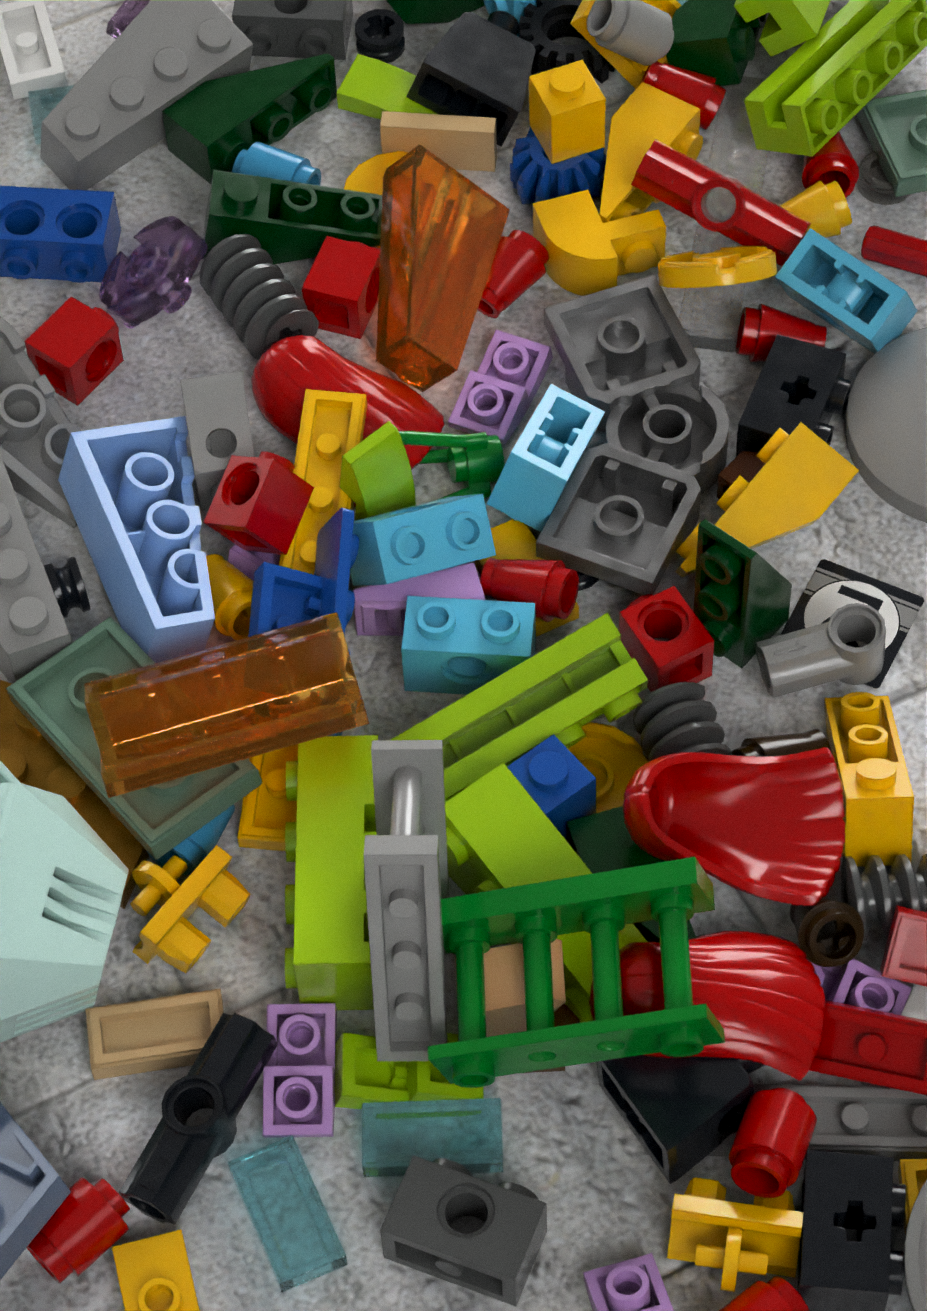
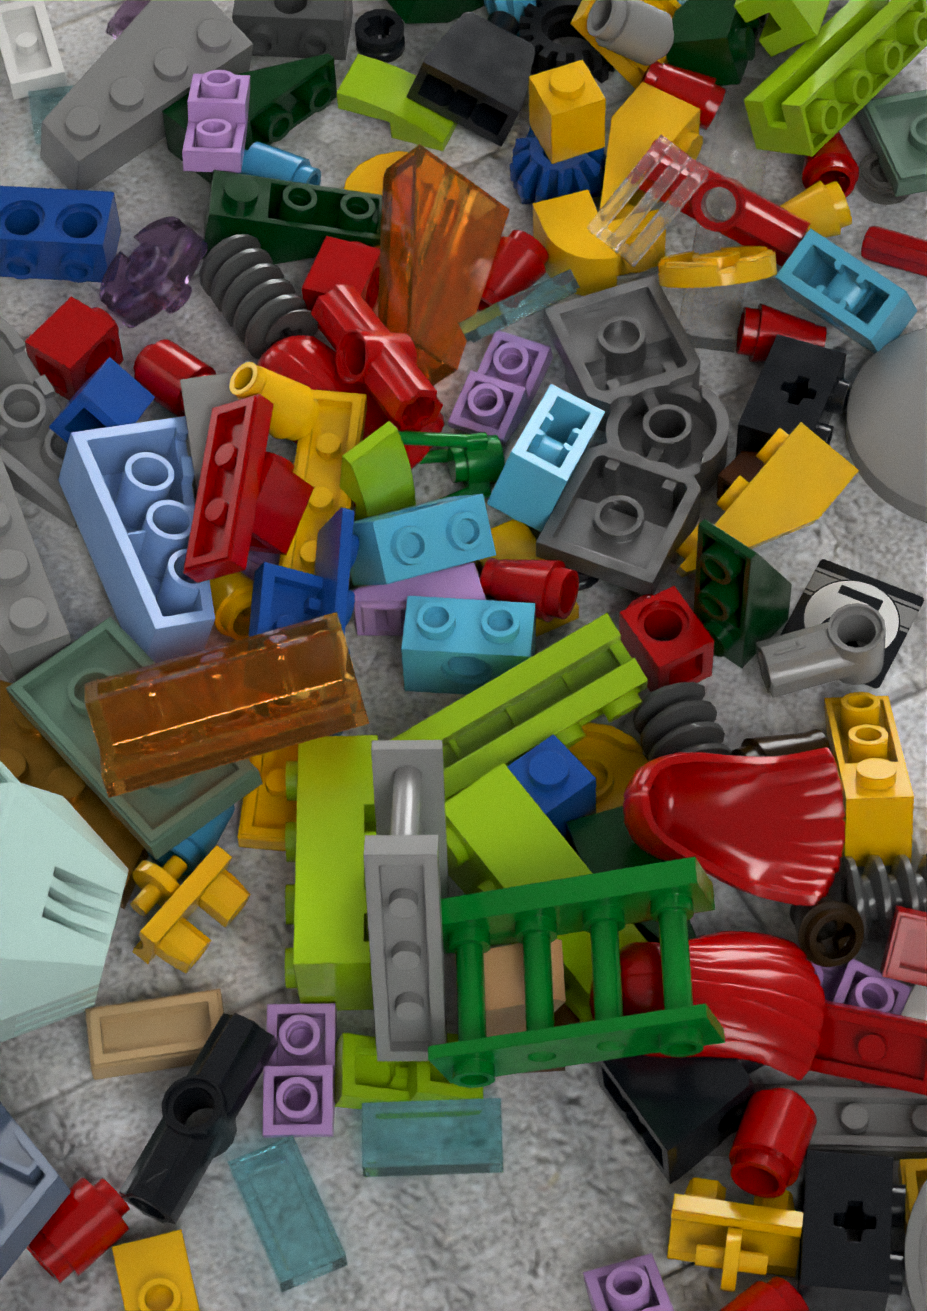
black bush [44,557,91,618] -> none
tan tile [380,111,497,172] -> none
dark grey brick [380,1155,547,1306] -> none
none -> blue brick [49,357,155,444]
none -> red brick [133,339,216,417]
none -> lavender slope [182,70,250,173]
none -> red tile [183,394,274,583]
none -> yellow cone [229,362,319,441]
none -> red piece [311,285,443,431]
none -> clear light blue tile [459,269,580,343]
none -> clear tile [586,134,709,267]

